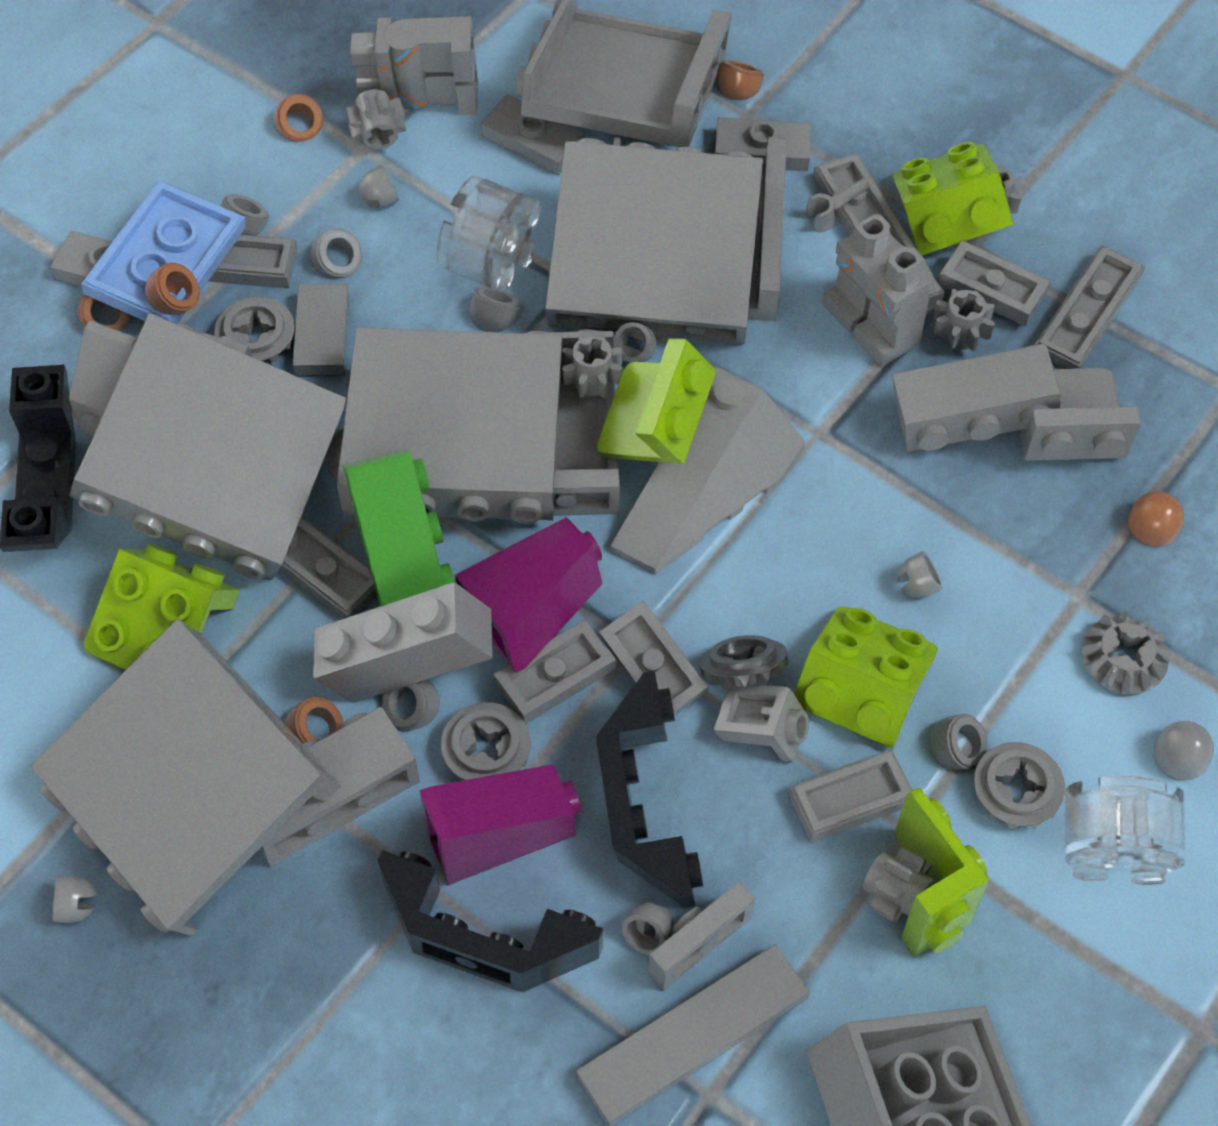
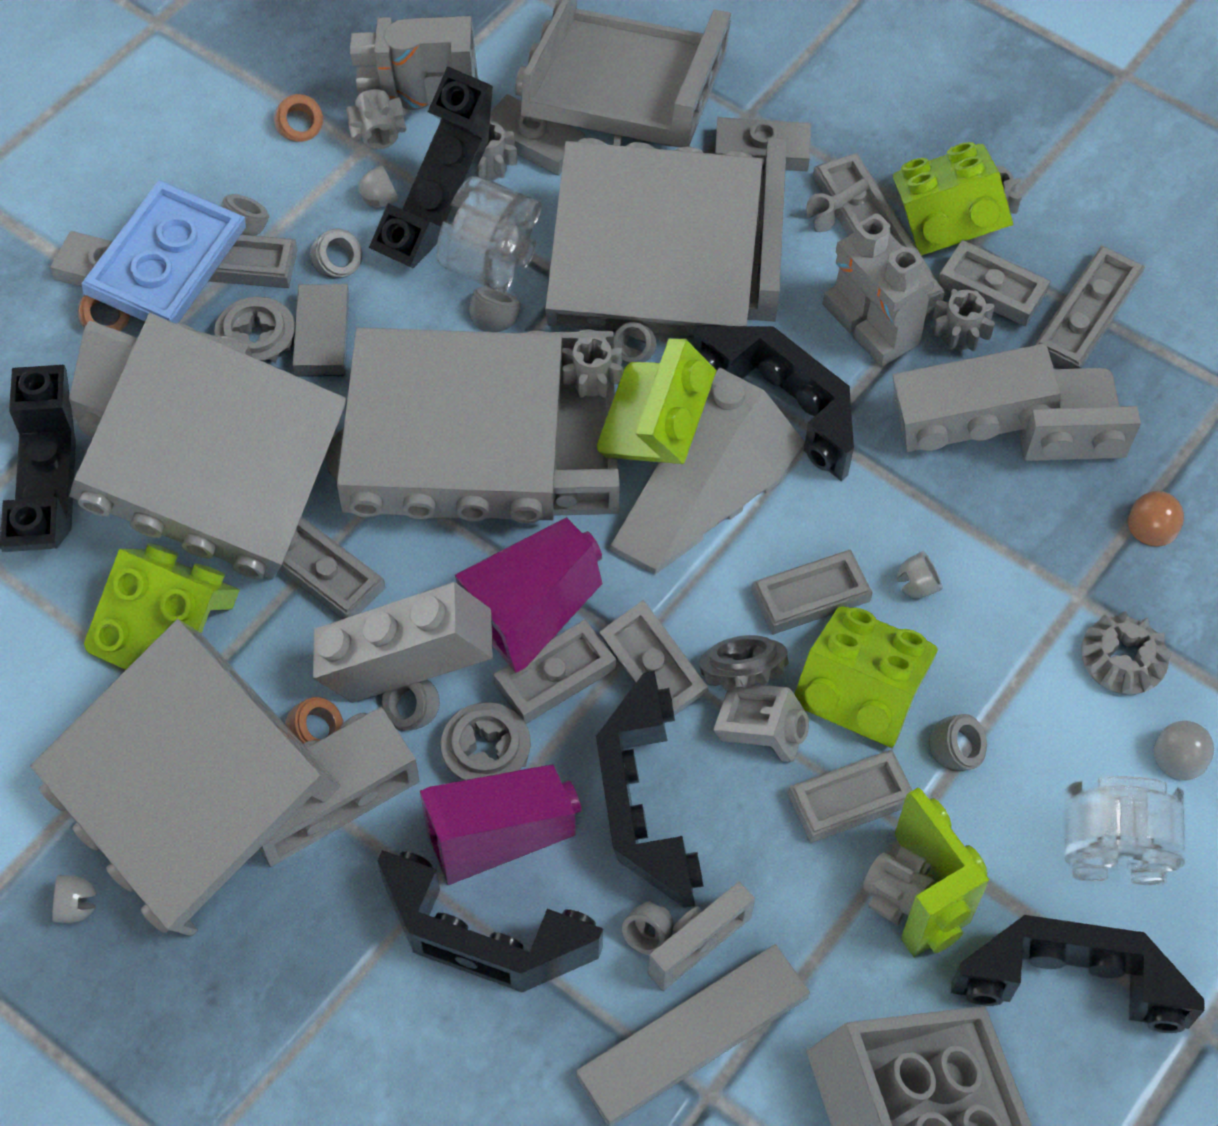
nougat piece [145,263,200,315] -> none
bright green brick [342,449,455,607] -> none
nougat piece [716,60,764,100] -> none
light grey gear [973,742,1065,830] -> none
none -> black slope [369,66,493,268]
none -> light grey gear [475,121,517,181]
none -> black slope [694,326,854,481]
none -> light grey tile [751,549,873,635]
none -> black slope [951,915,1205,1033]

